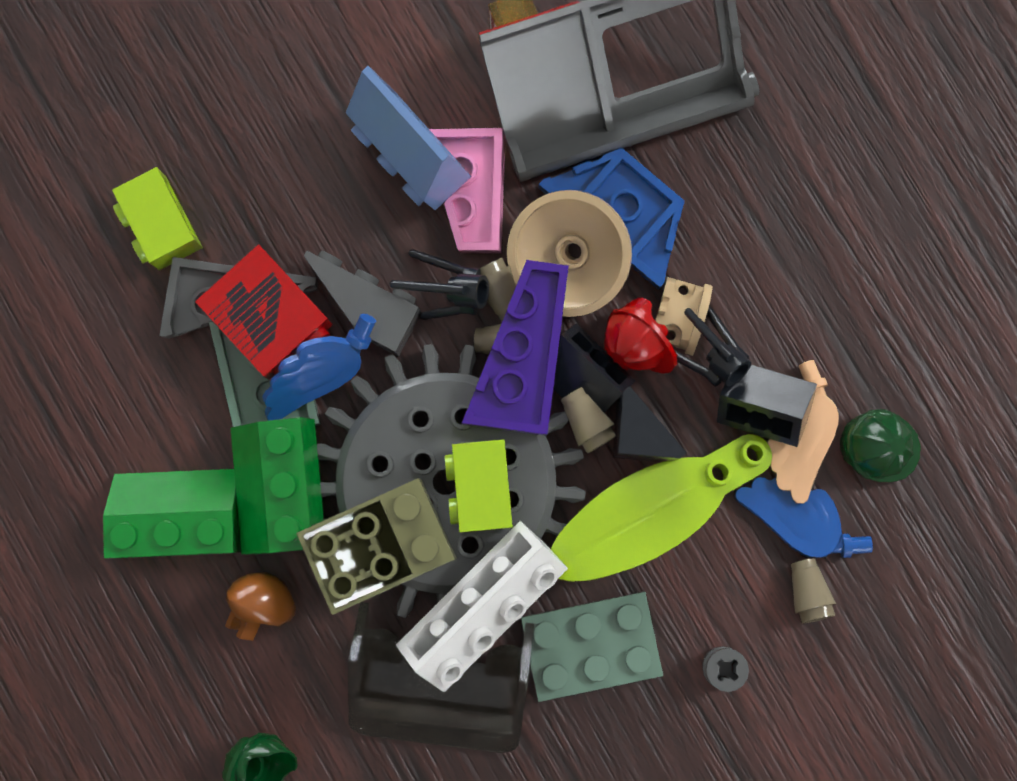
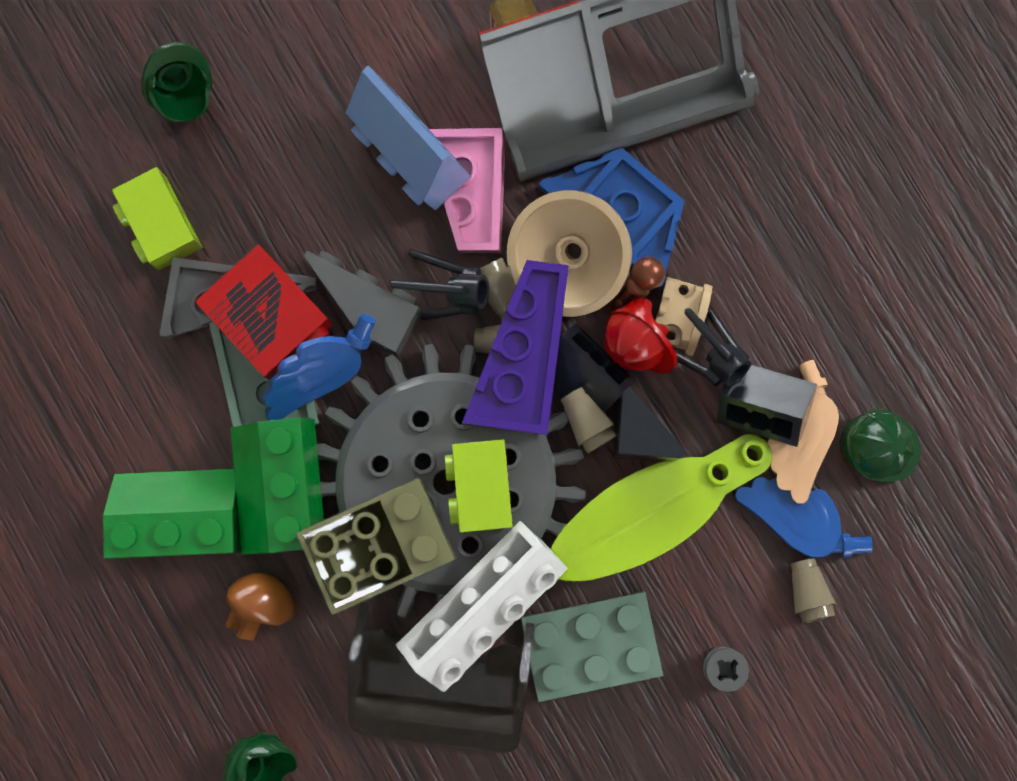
none -> dark green piece [141,42,213,123]
none -> copper bar [608,256,665,314]

